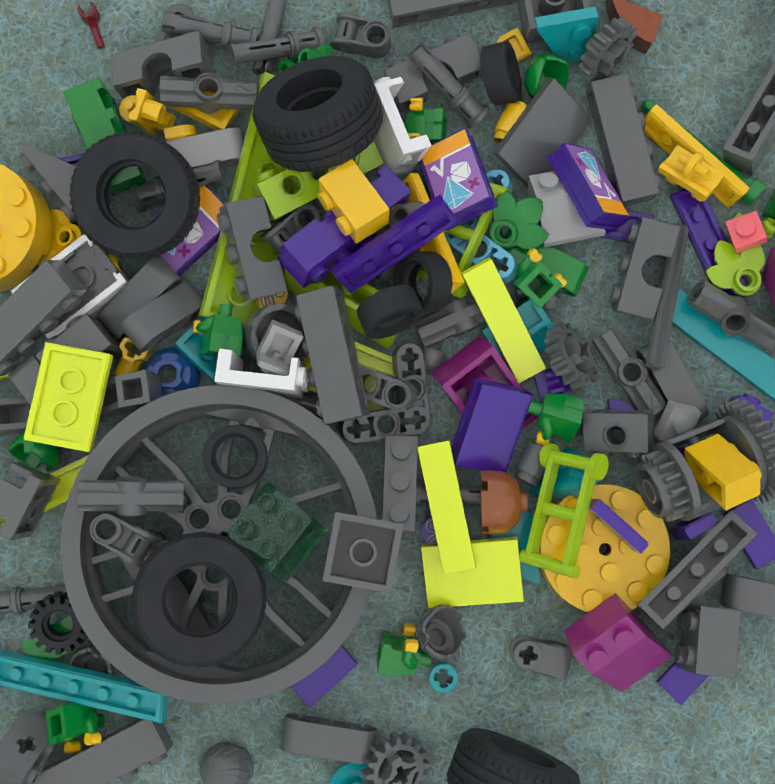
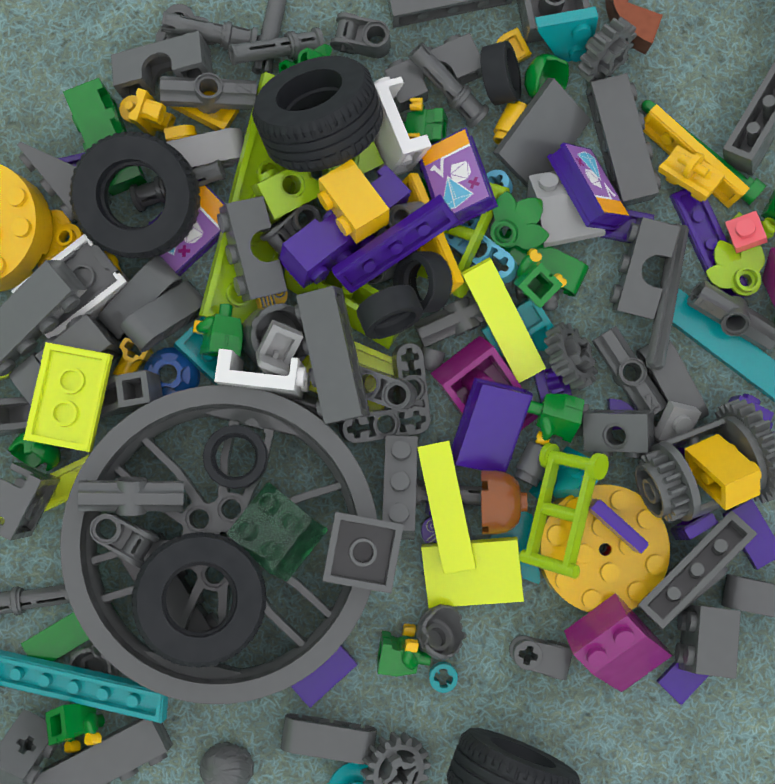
black tyre [28,591,87,655] -> none
dark red hand [77,2,105,49] -> none

